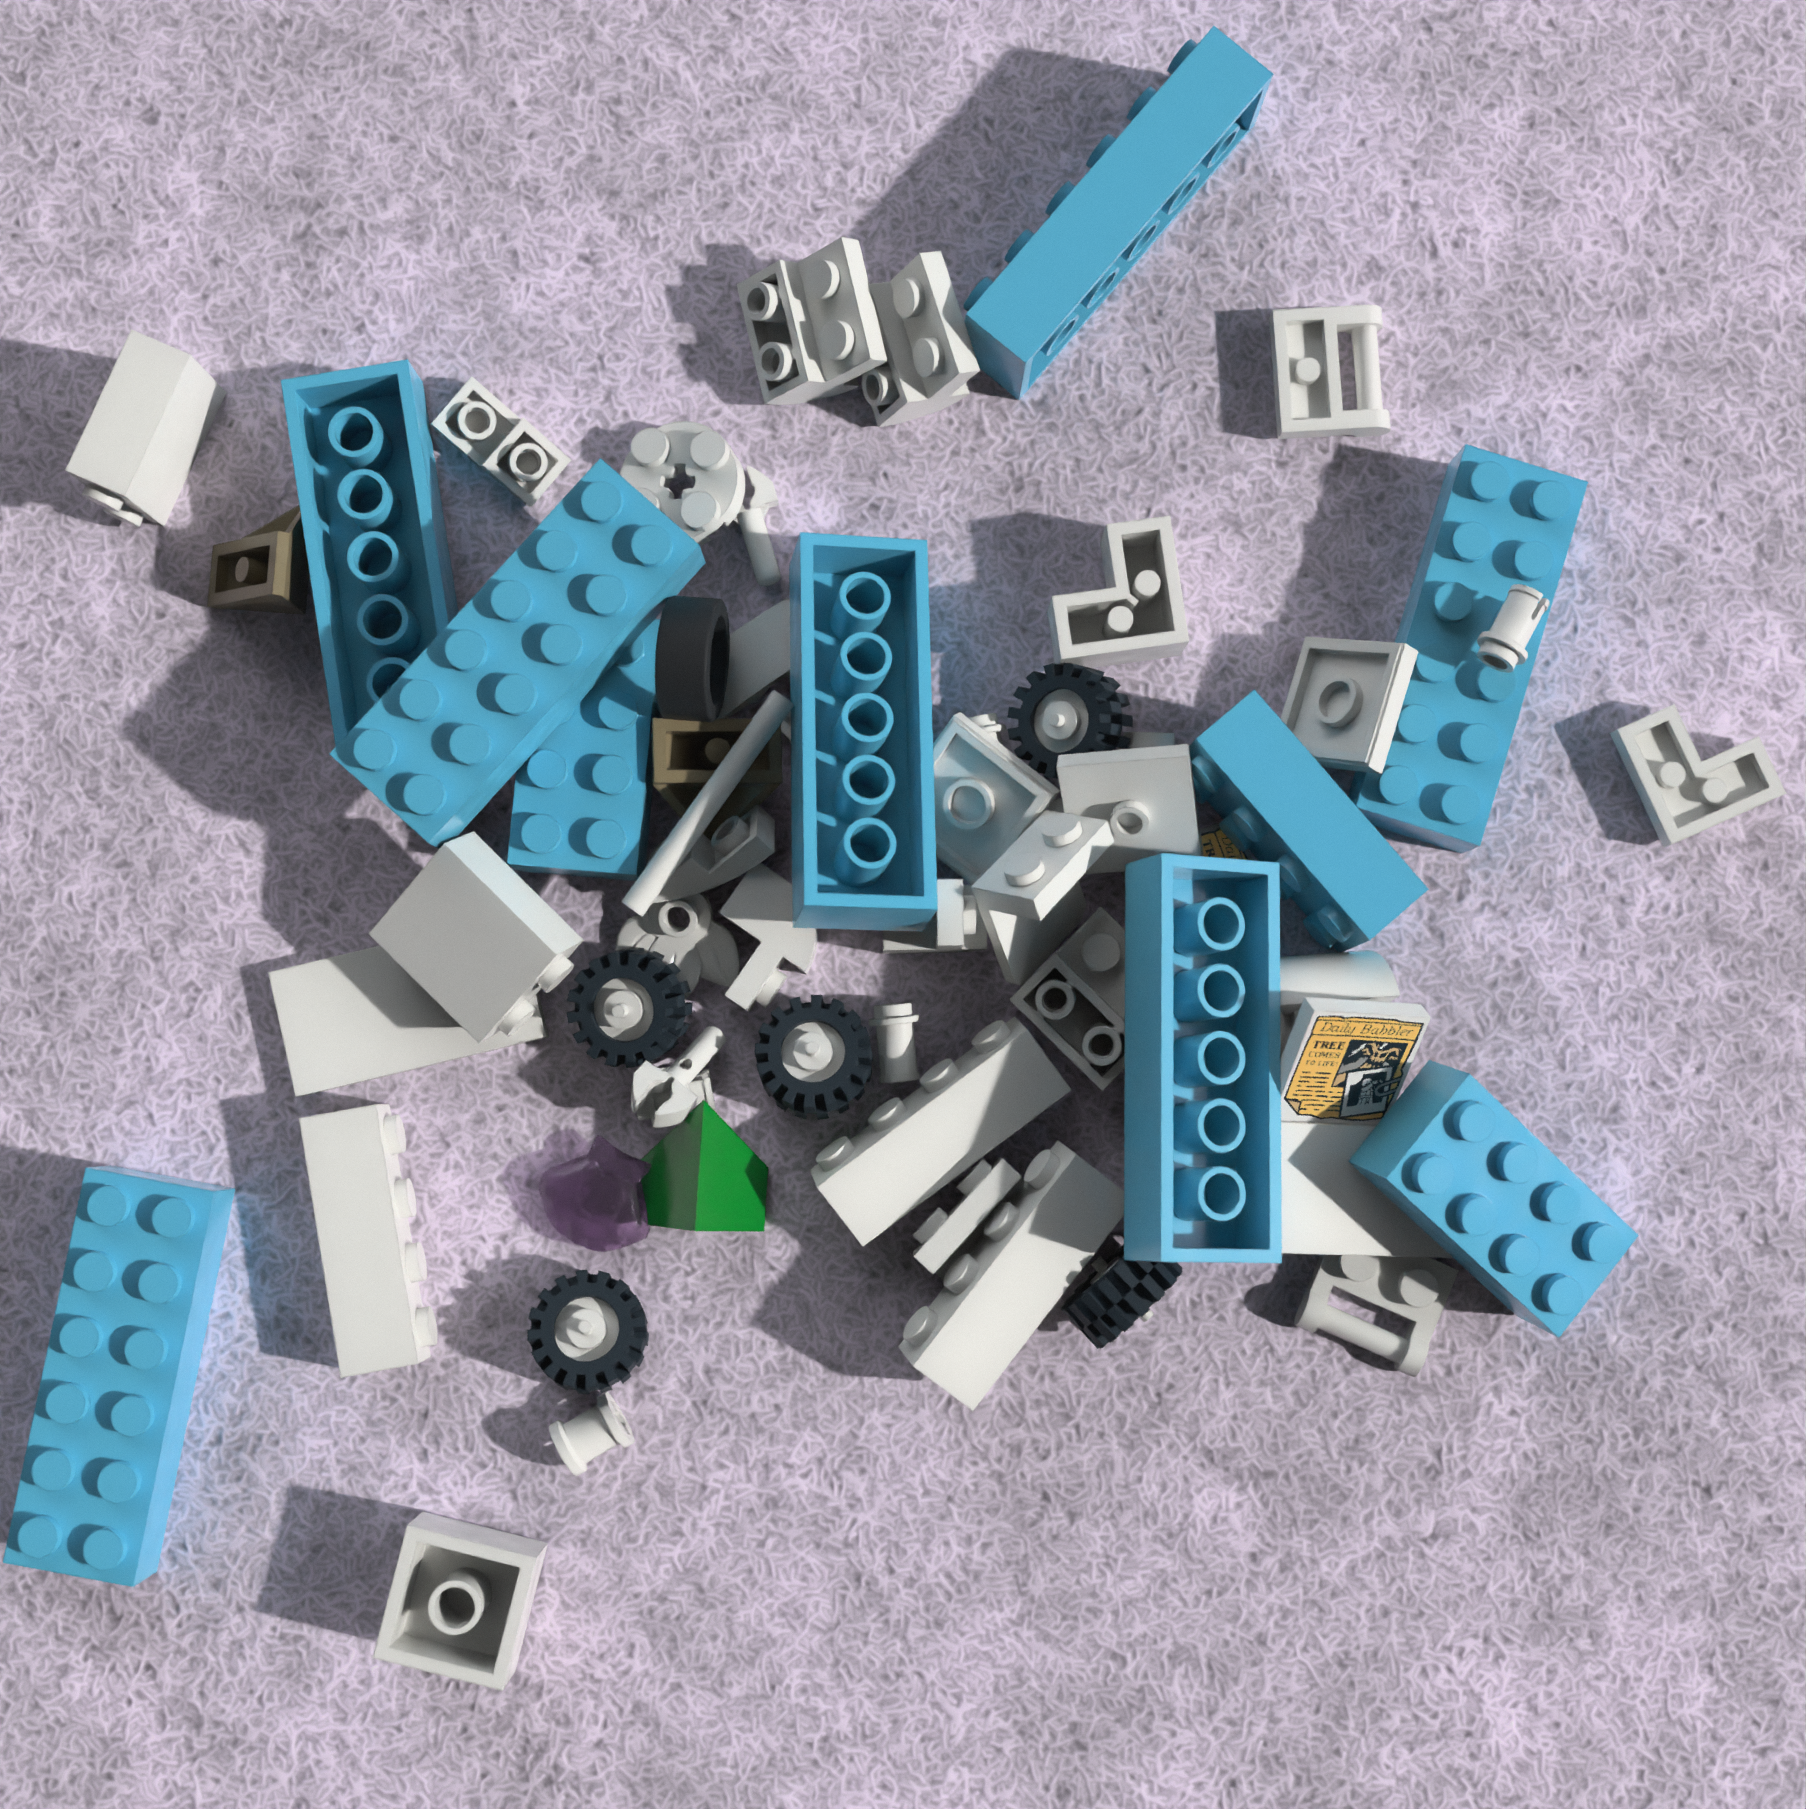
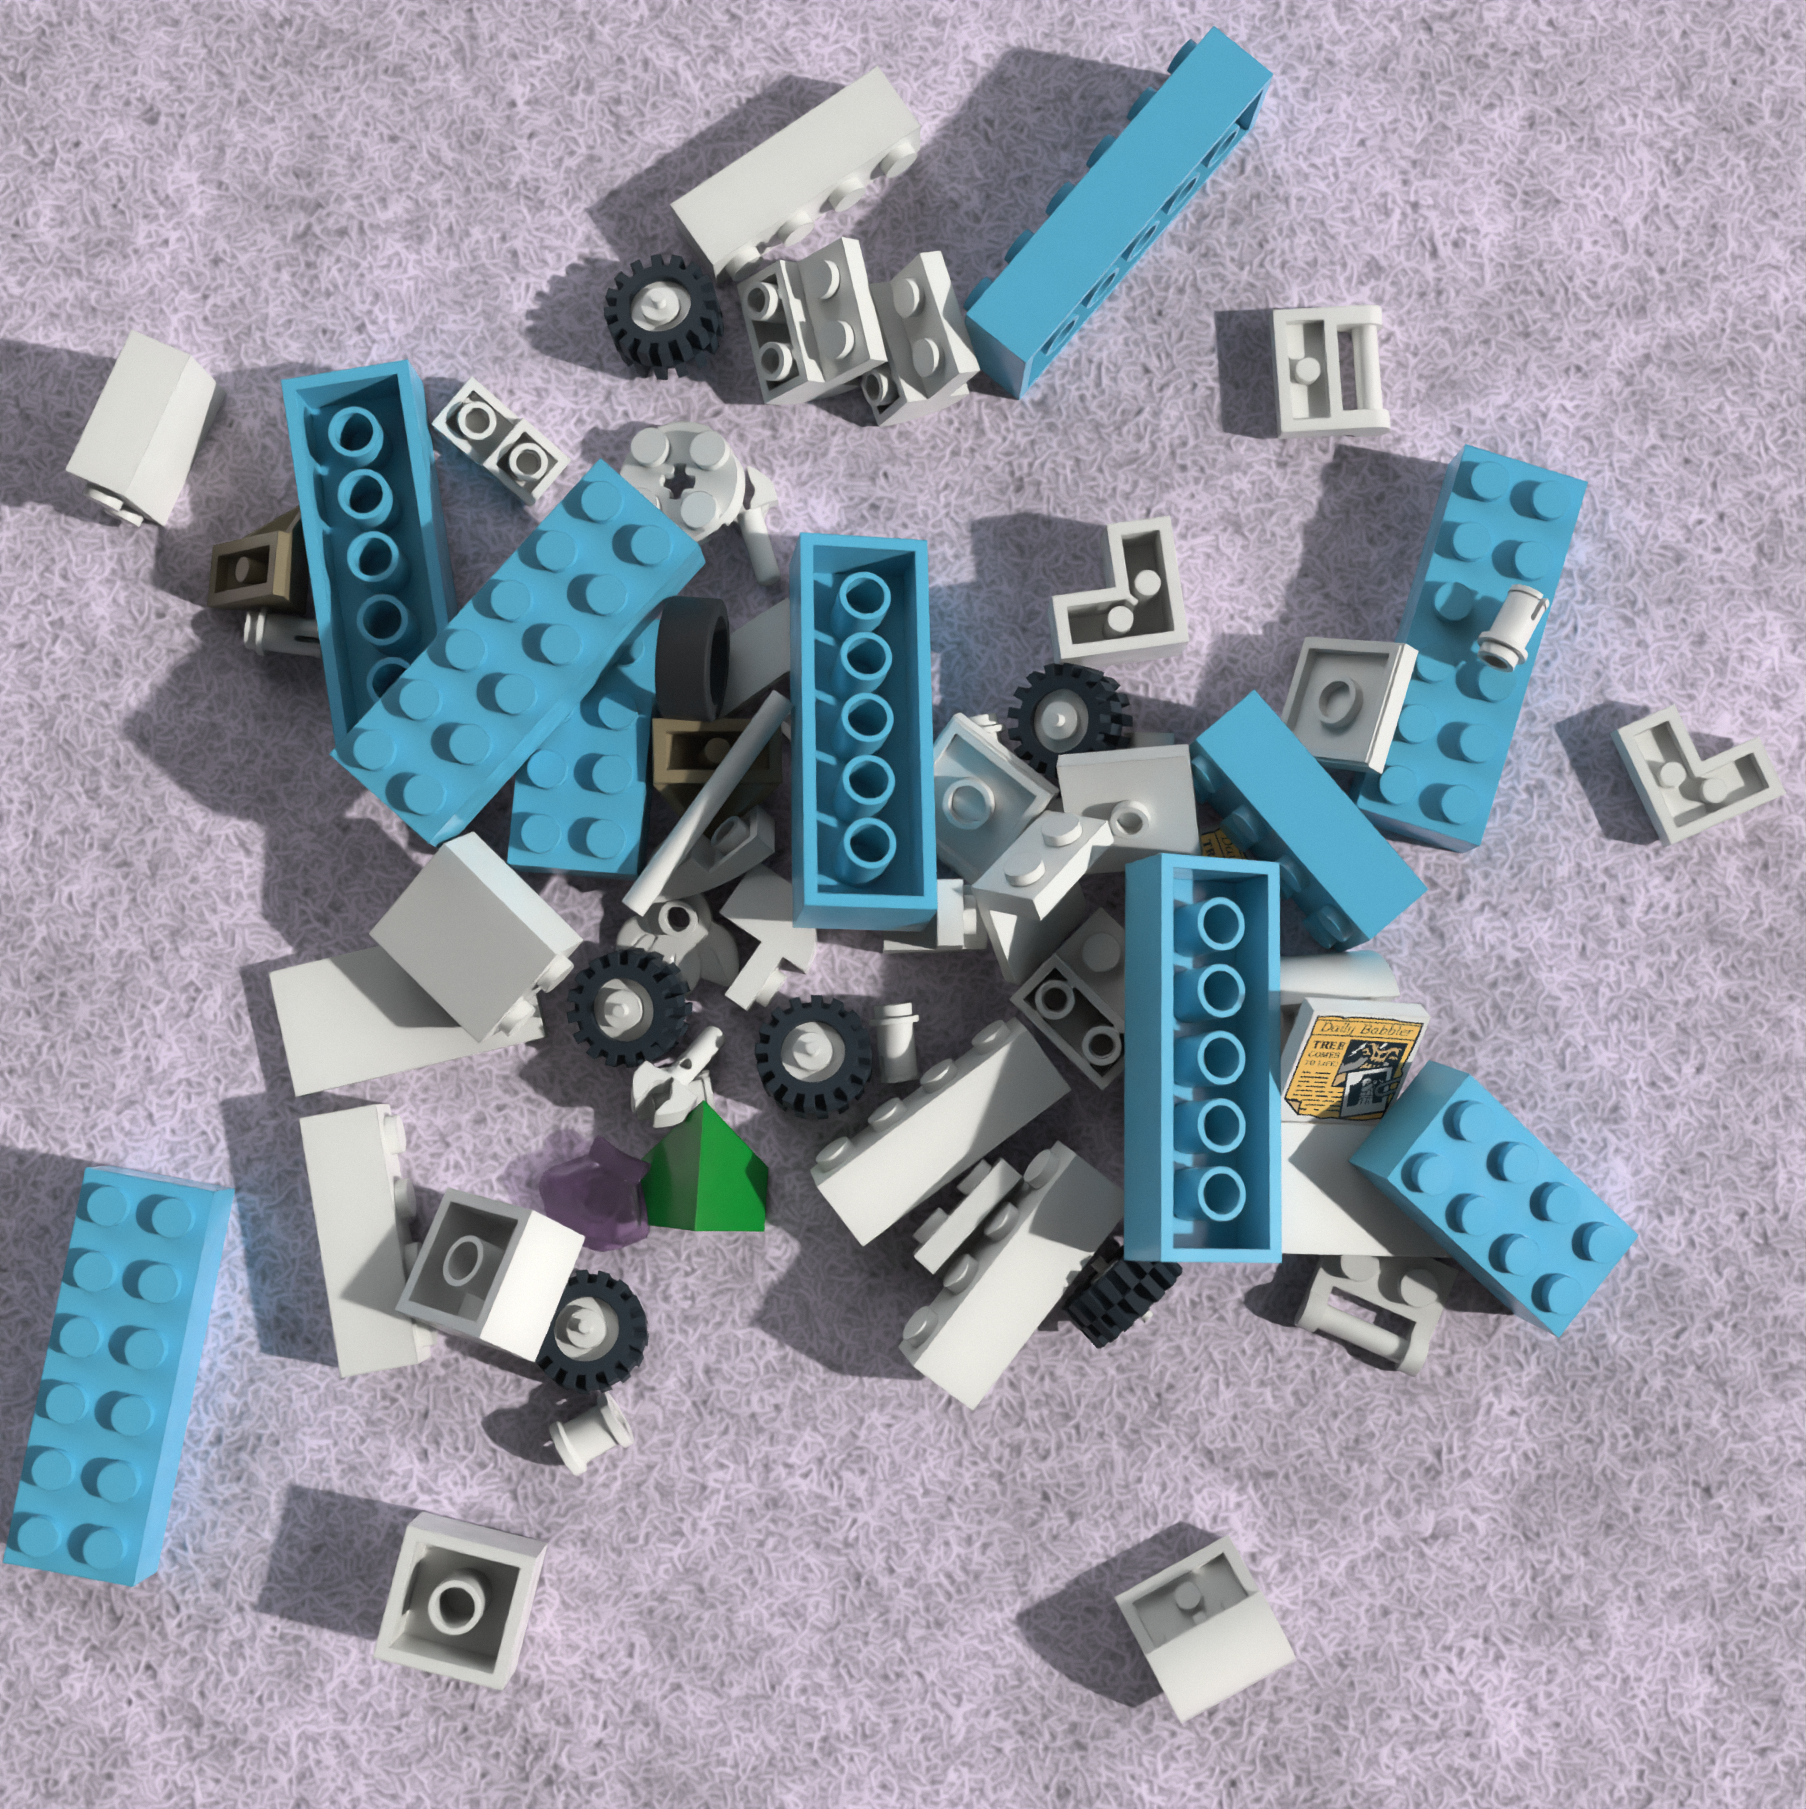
none -> white pin [244,606,322,659]
none -> white brick [395,1187,585,1362]
none -> black wheel [604,254,724,380]
none -> white brick [670,66,921,286]
none -> white brick [1114,1535,1296,1724]

